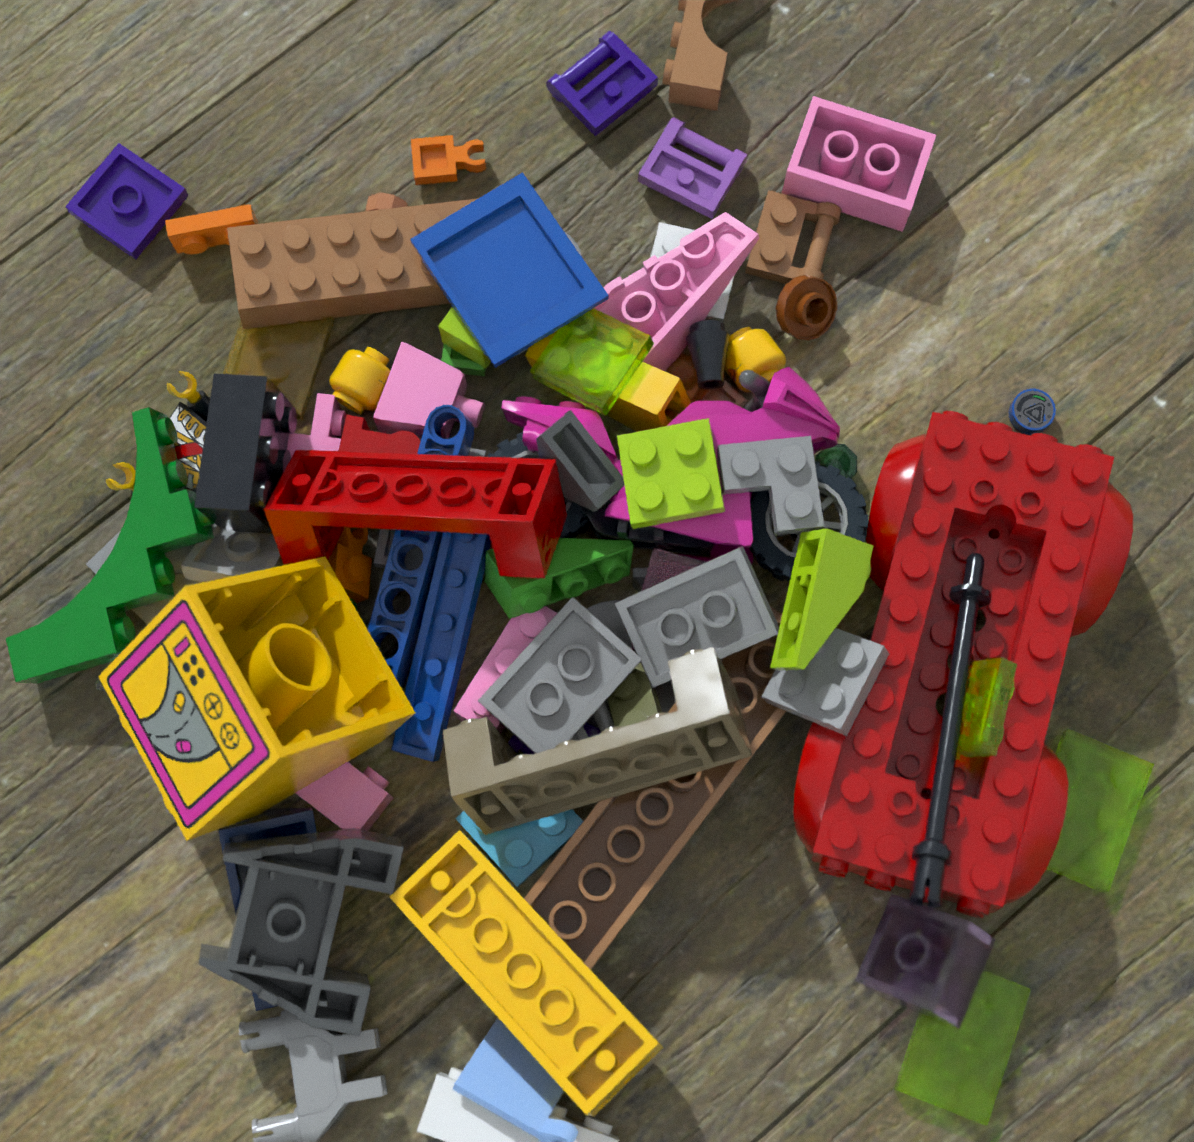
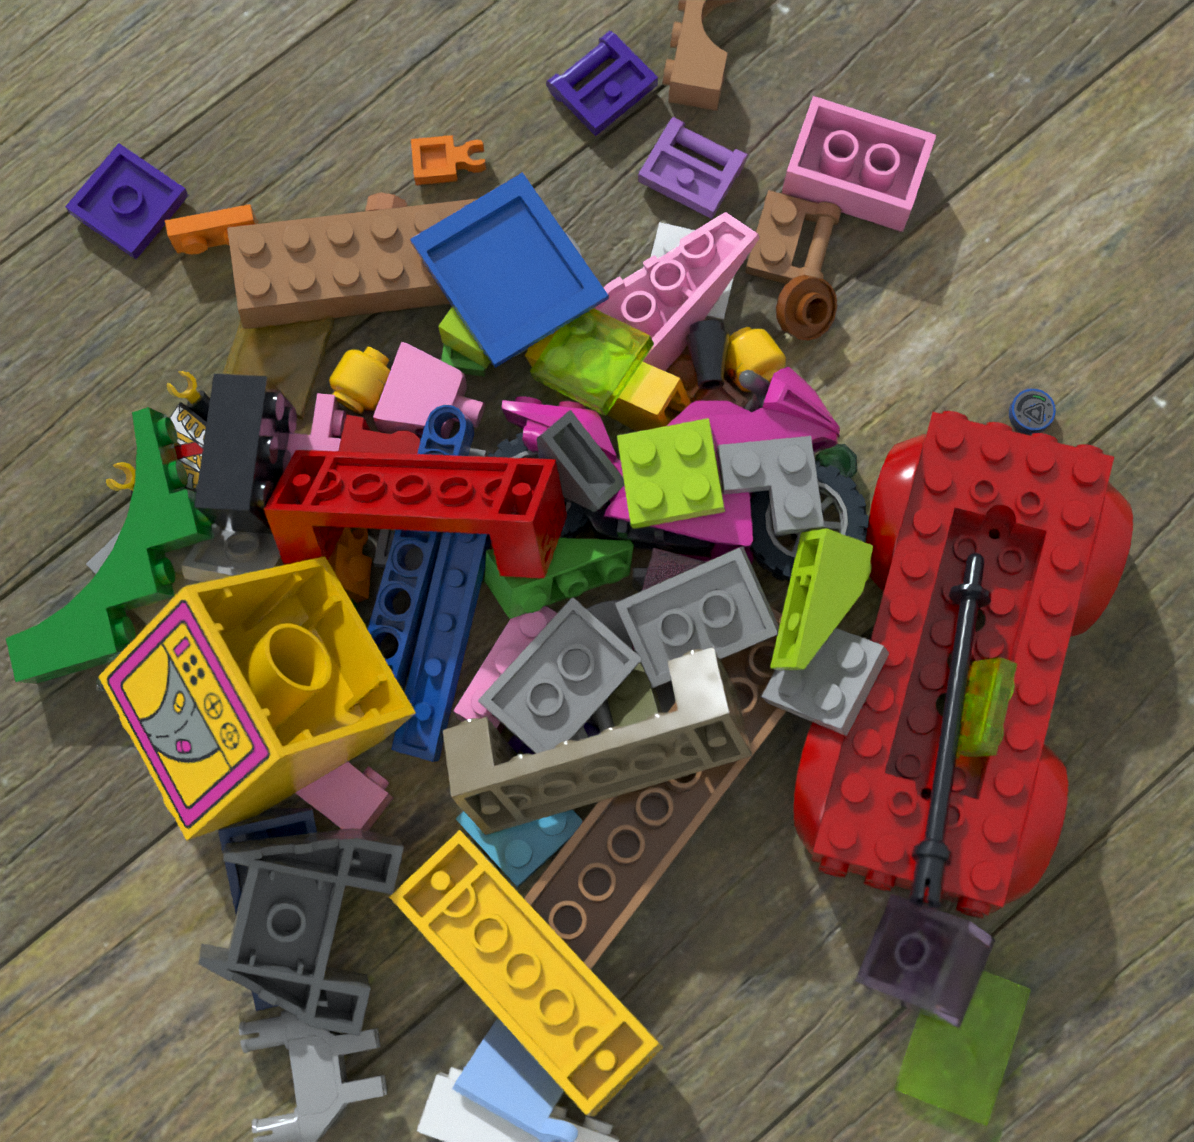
clear neon green plate [1047,729,1154,893] -> none

